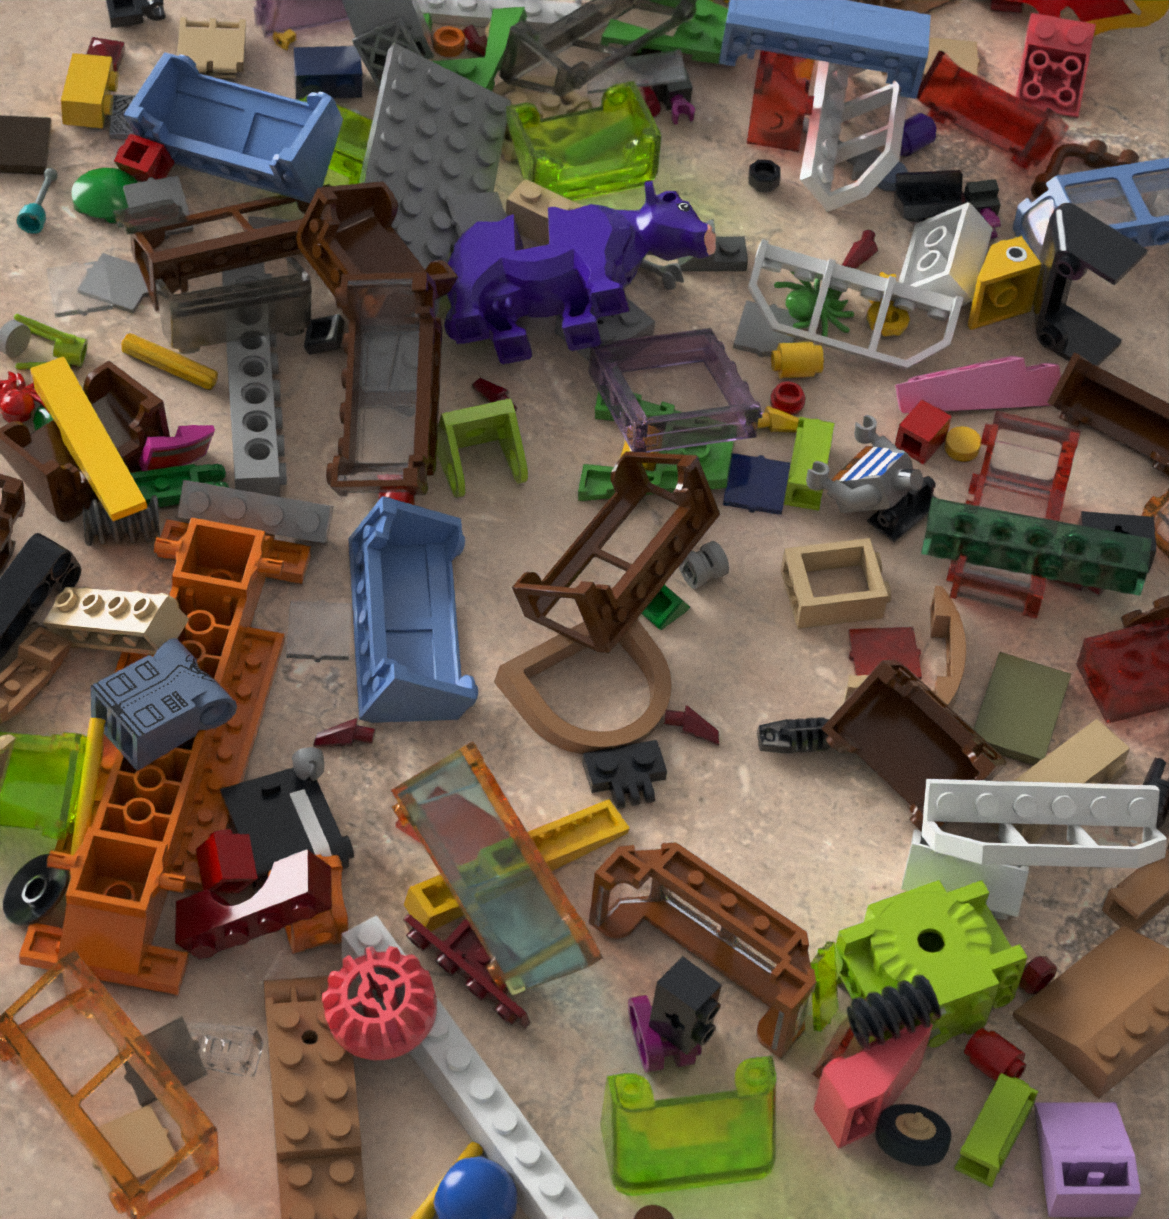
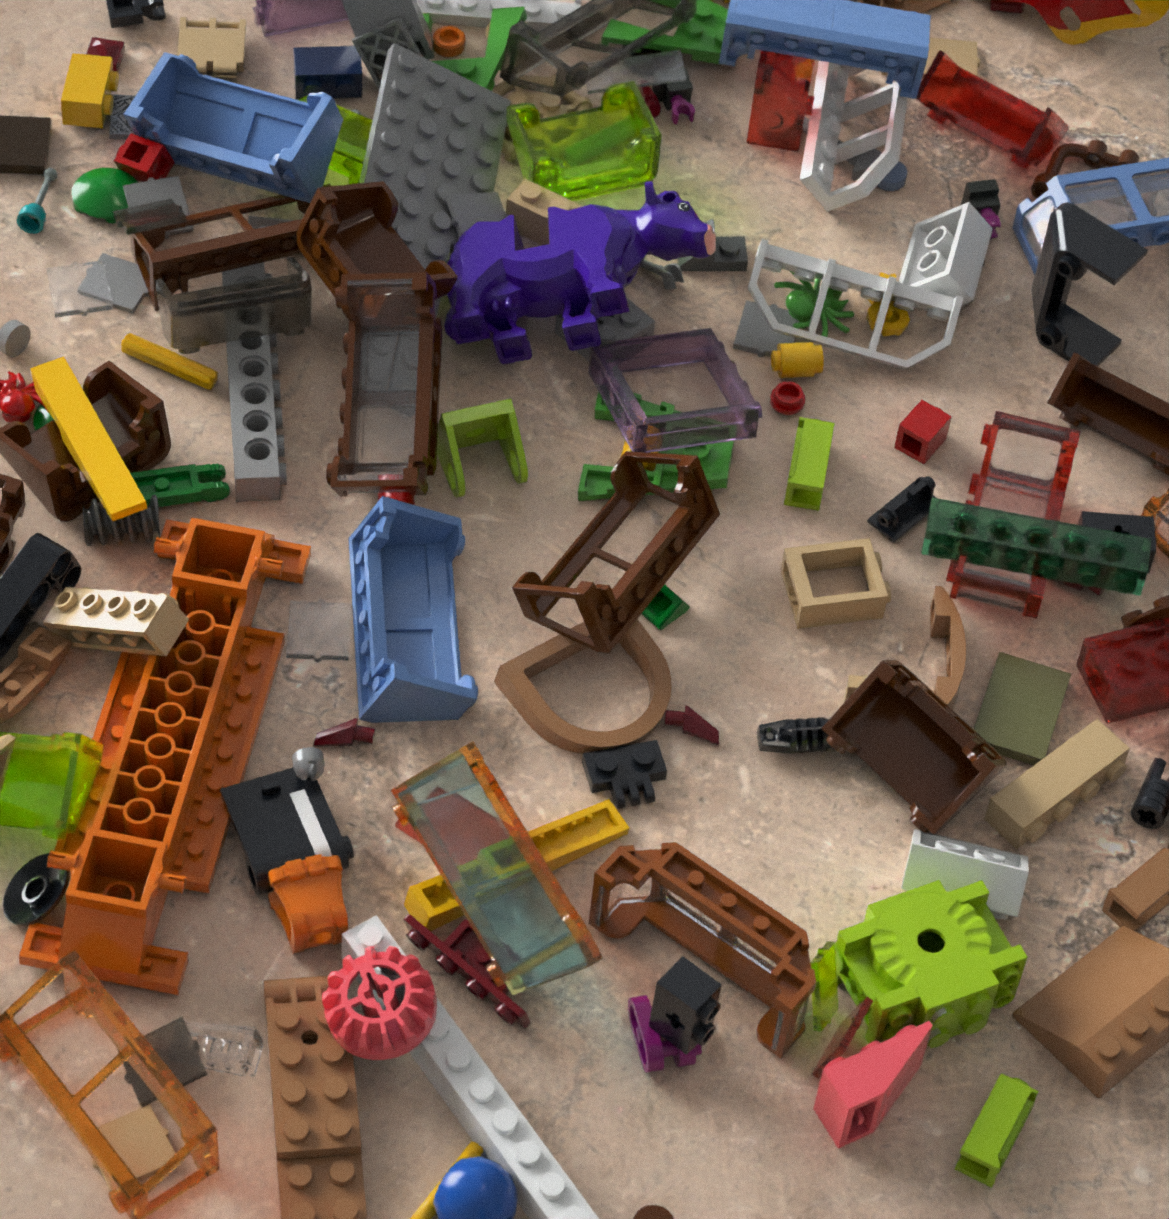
lime plant [14,314,88,370] -> none
yellow bar [70,718,106,877] -> none
sand blue piece [91,638,237,771] -> none
slope [139,425,215,471] -> none
dark red arch [175,849,332,959] -> none
light grey arch [177,480,334,543] -> none
red brick [196,829,258,894] -> none
yellow piece [273,29,296,51] -> none
black tile [304,314,345,355] -> none
dark red bar [462,25,508,61] -> none
dark red bar [472,378,518,412] -> none
clear neon green windscreen [600,1056,776,1196] -> none
light grey wheel [679,541,729,589] -> none
clear blue piece [723,453,790,515] -> none
black tile [748,159,781,192] -> none
yellow bar [749,406,799,433] -> none
light grey torso [806,415,923,513] -> none
dark red bar [842,230,878,269] -> none
black piece [847,974,941,1051] -> none
clear red piece [848,627,922,680] -> none
black wheel [875,1104,951,1166] -> none
black bracket [894,170,969,222] -> none
bright pink wedge [895,356,1061,413] -> none
dark purple brick [900,113,937,157] -> none
white plate [922,779,1167,868] -> none
yellow tile [944,426,981,462] -> none
red brick [964,1028,1027,1082] -> none
yellow slope [967,236,1042,330] -> none
coral slope [1014,13,1096,118] -> none
dark red tile [1019,956,1057,994] -> none
lavender slope [1034,1102,1141,1217] -> none

